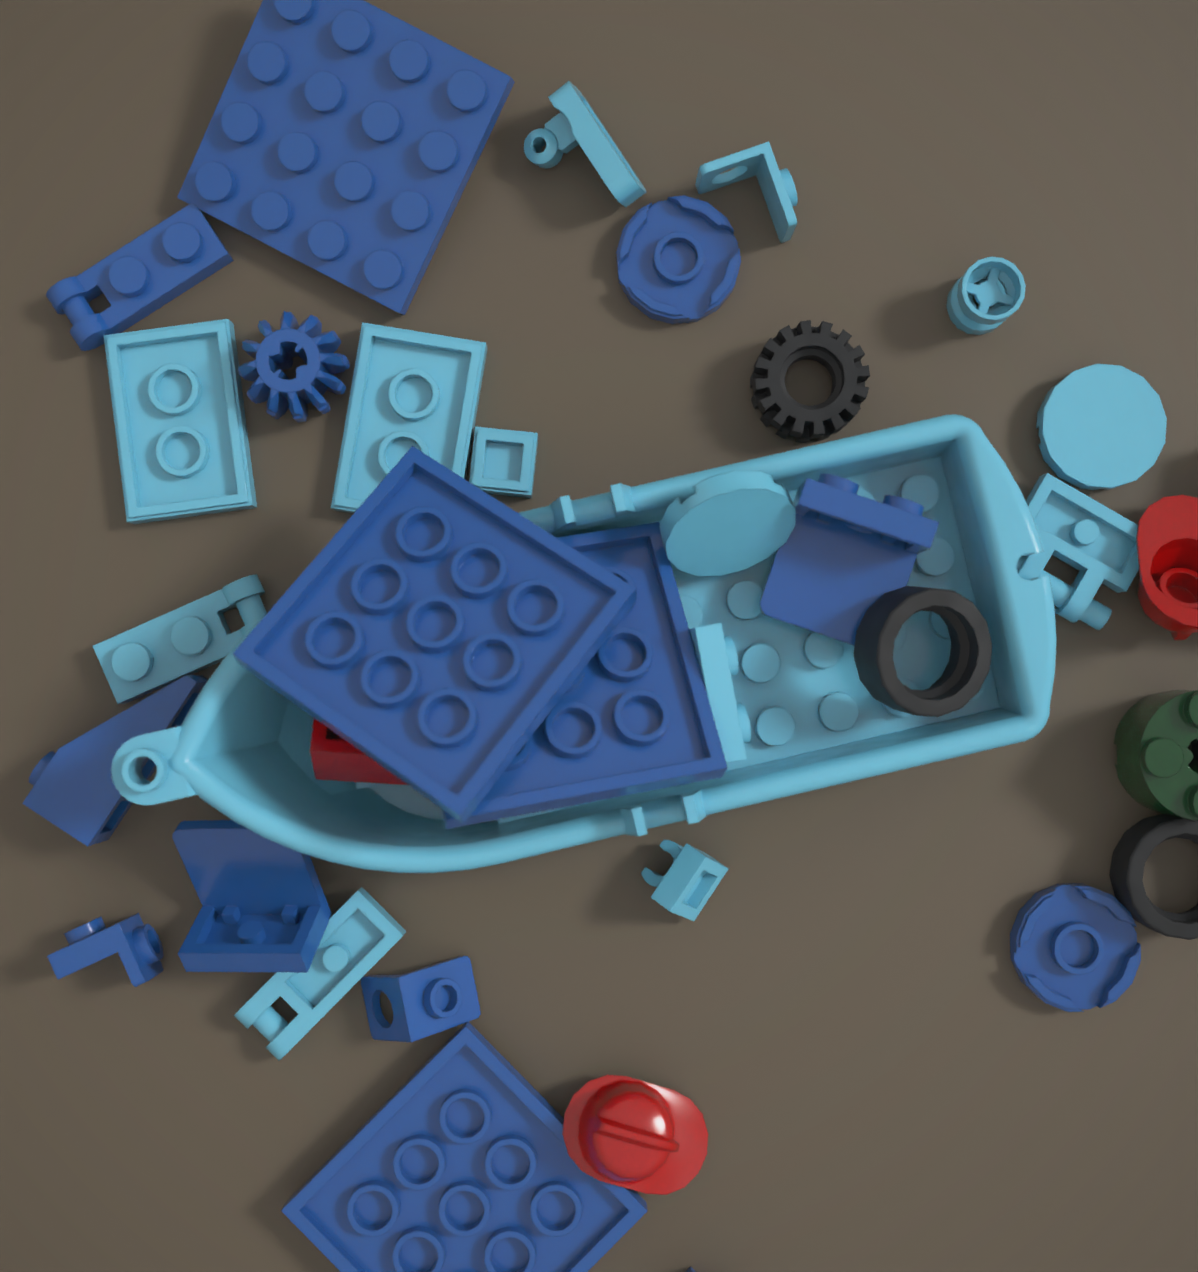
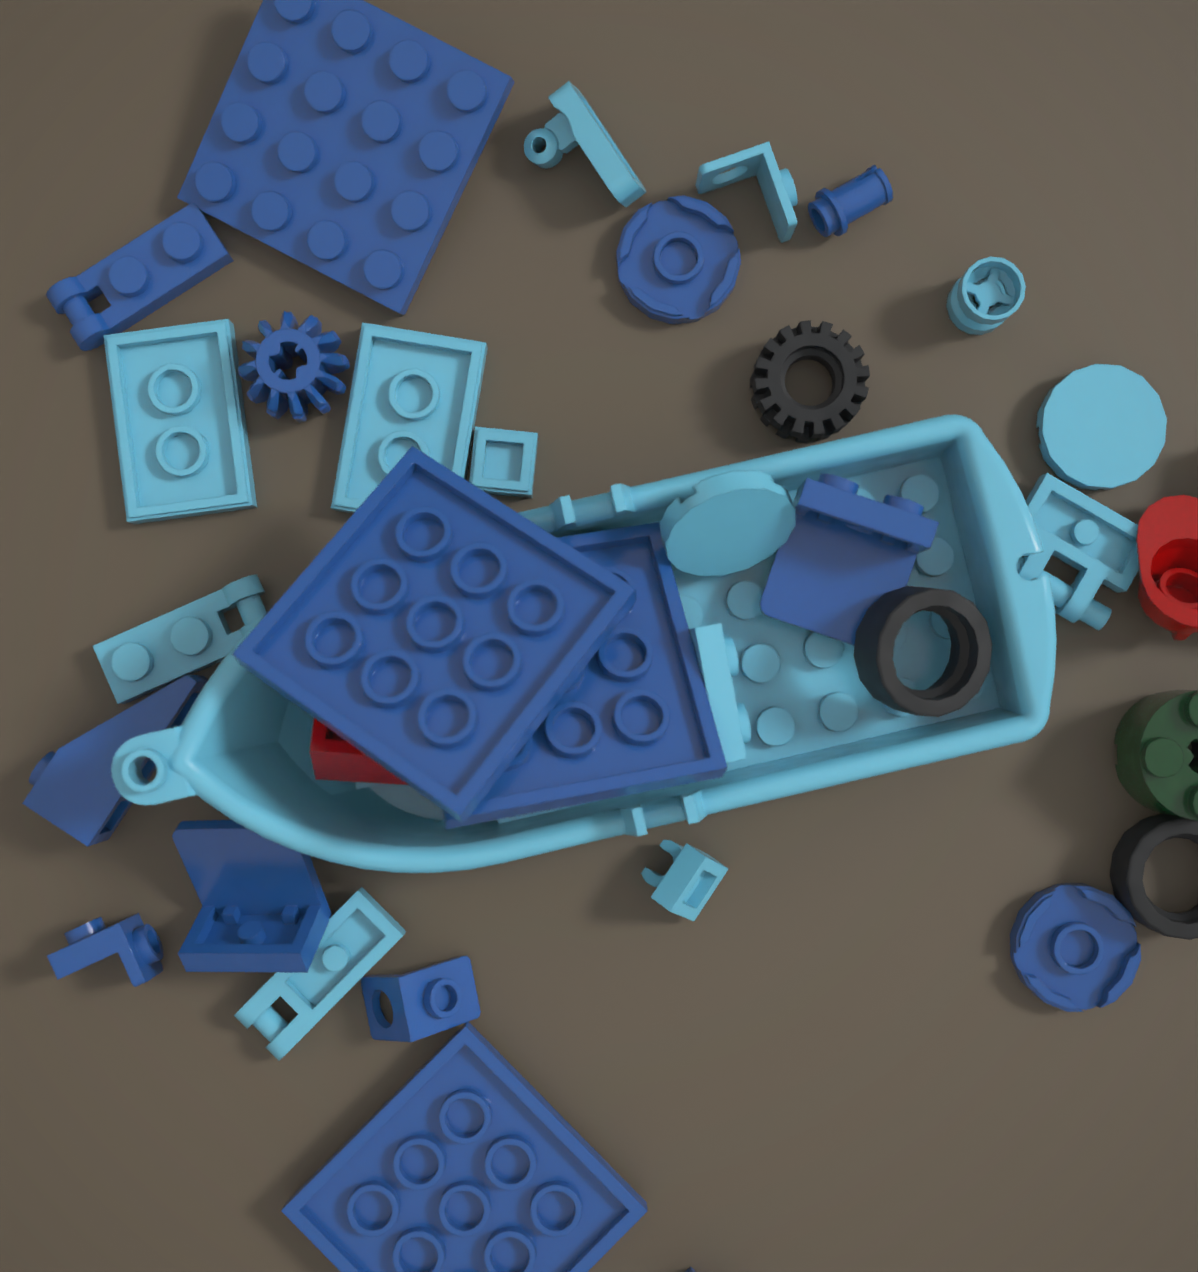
red piece [562,1075,708,1195] -> none
none -> blue pin [808,165,893,237]

